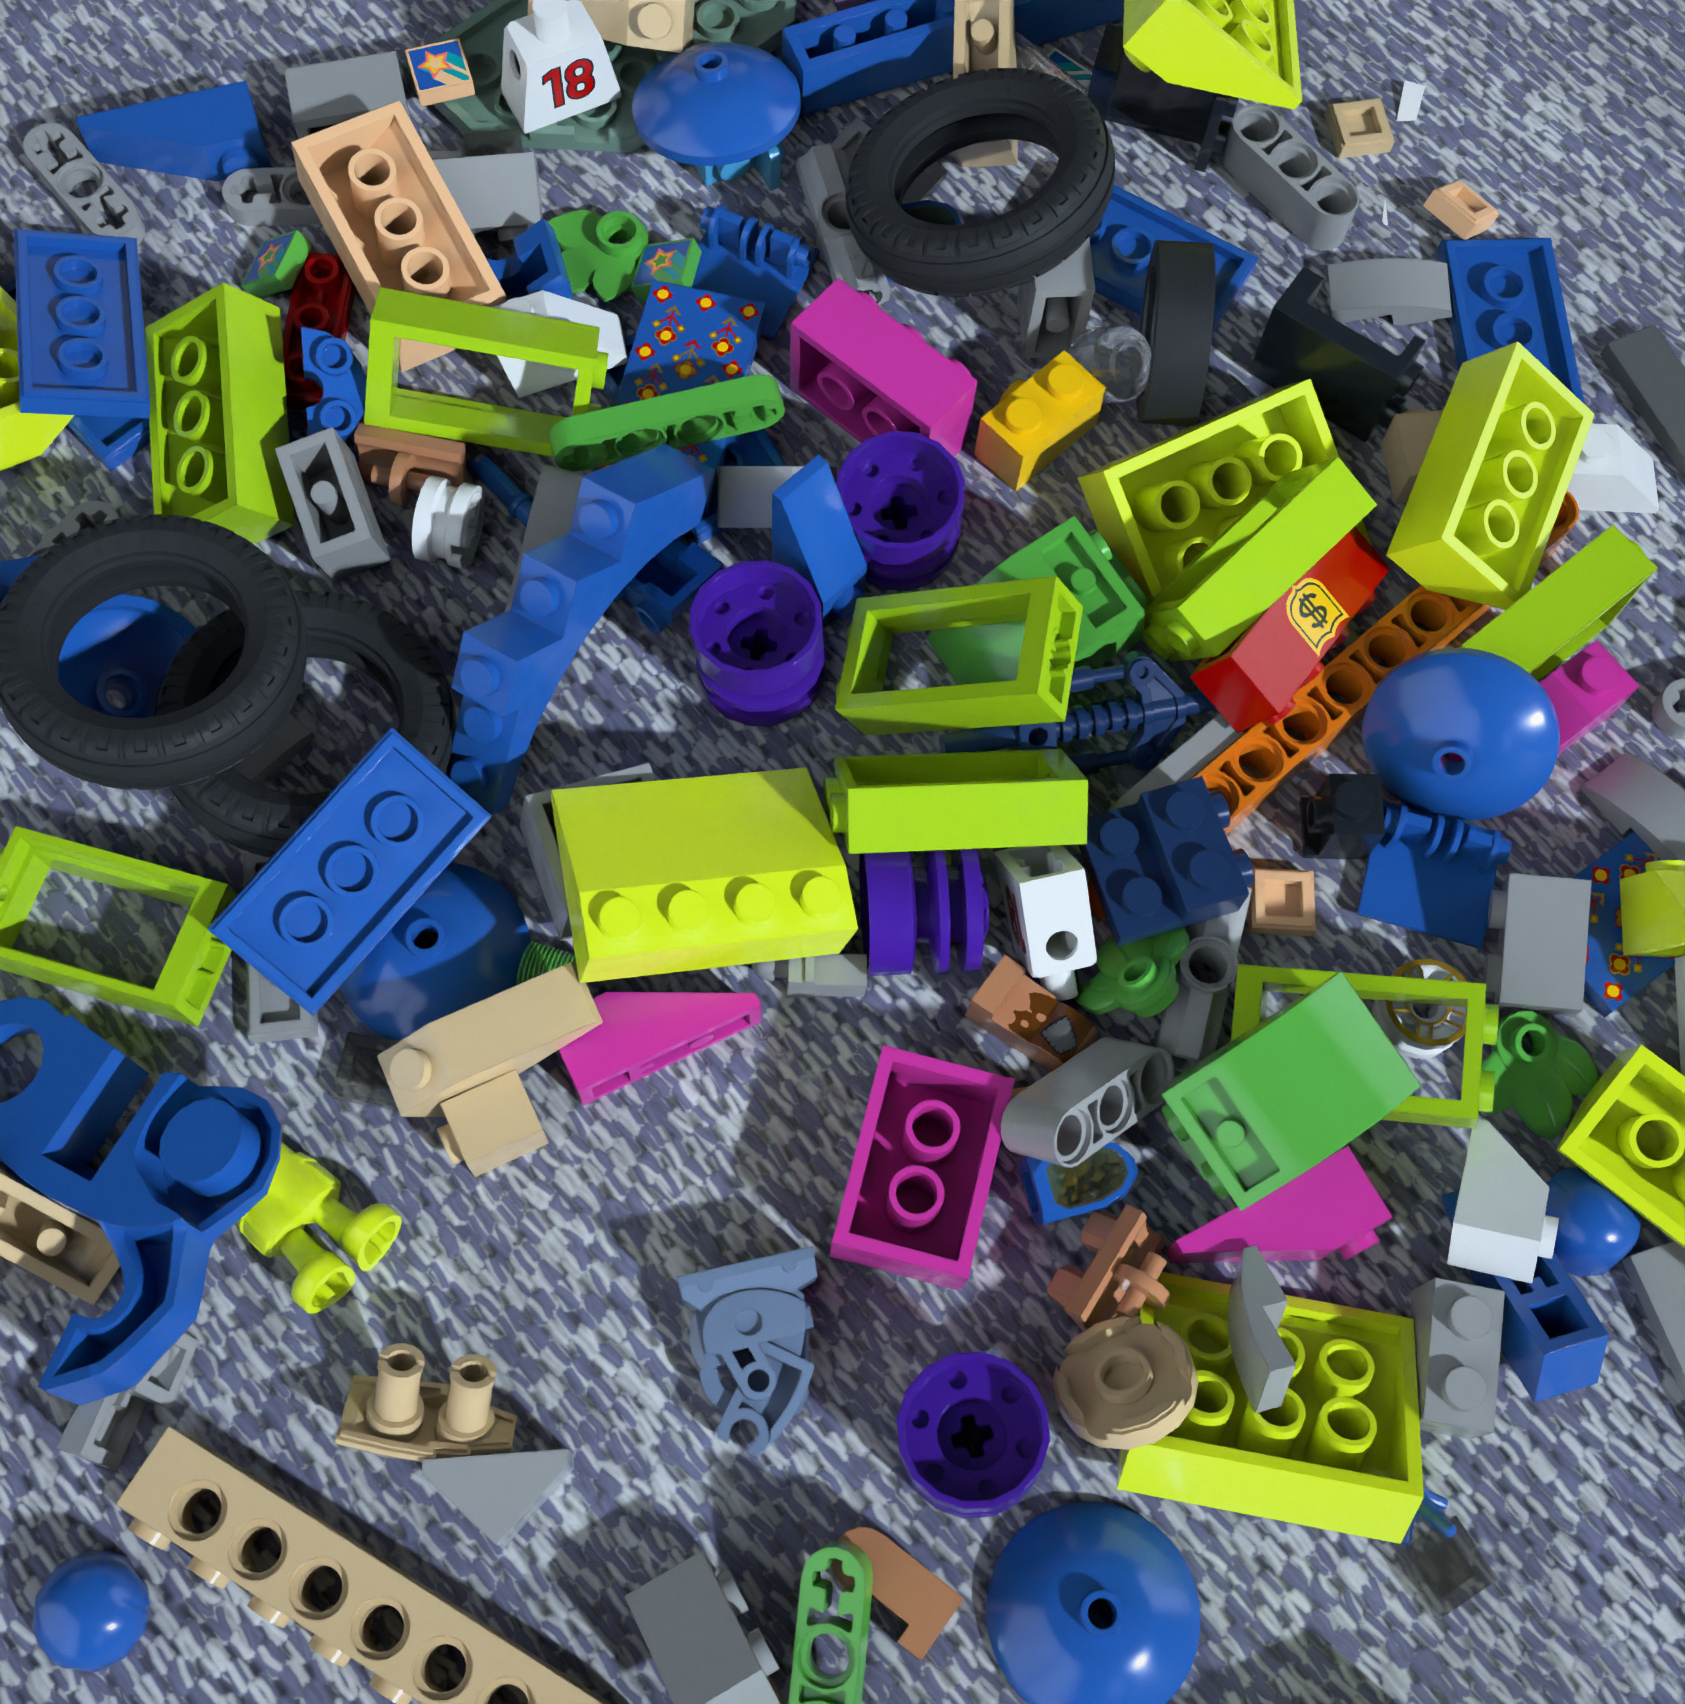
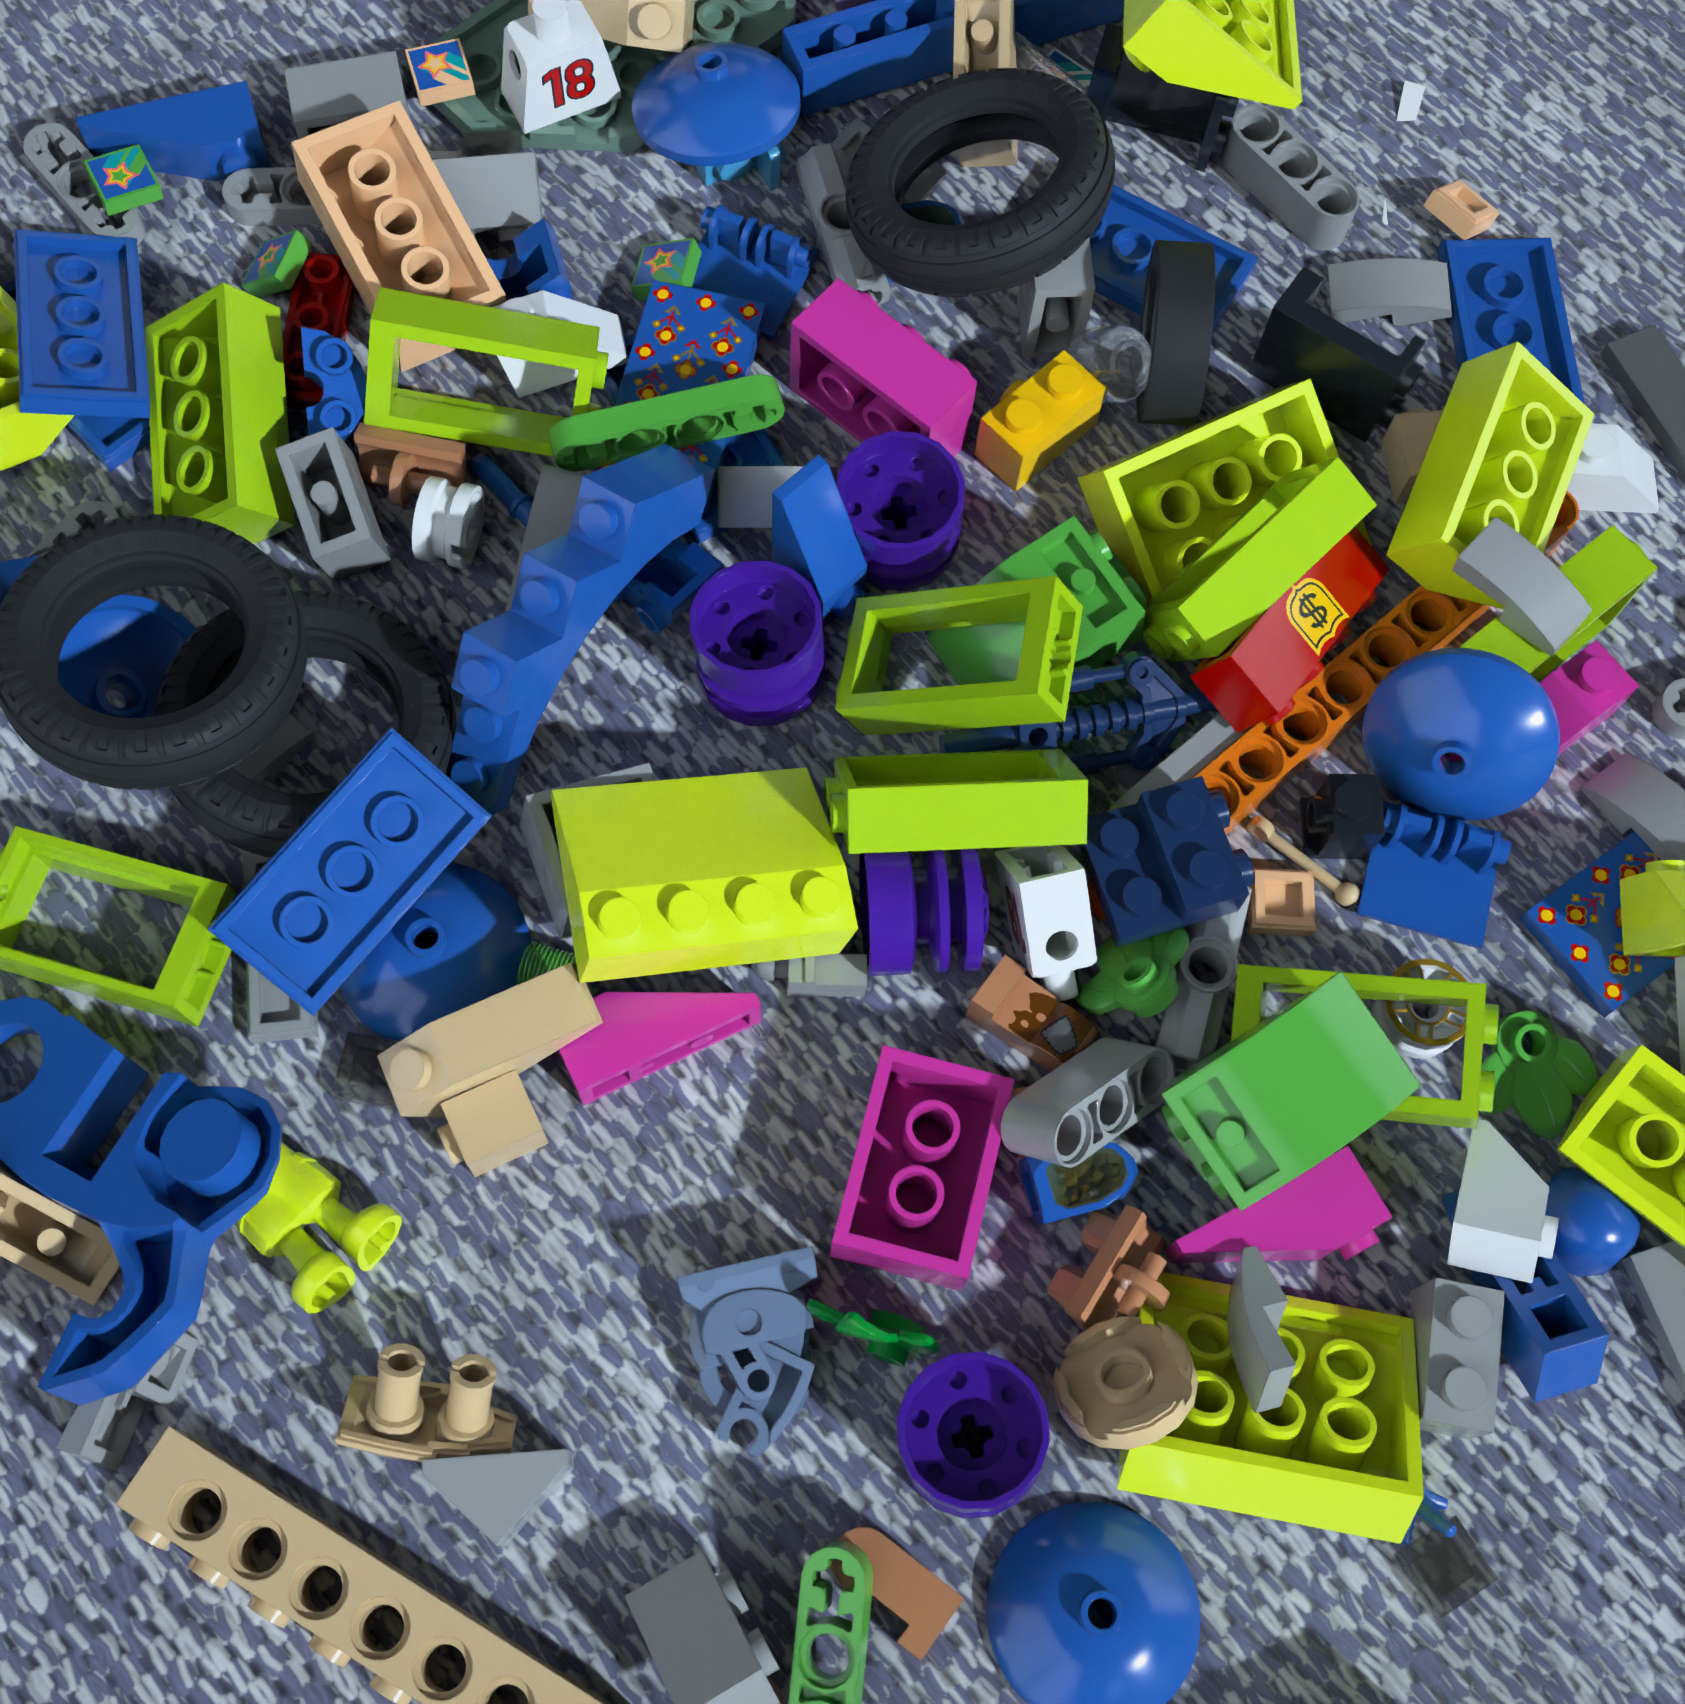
blue hair [32,1549,150,1672] -> none
bright green plate [547,210,649,302] -> none
tan tile [1324,98,1395,159] -> none
light grey brick [1483,873,1592,1017] -> none
none -> tile [83,144,164,216]
none -> green plate [807,1299,941,1367]
none -> tan hinge [1247,816,1360,907]
none -> light grey slope [1452,517,1592,657]

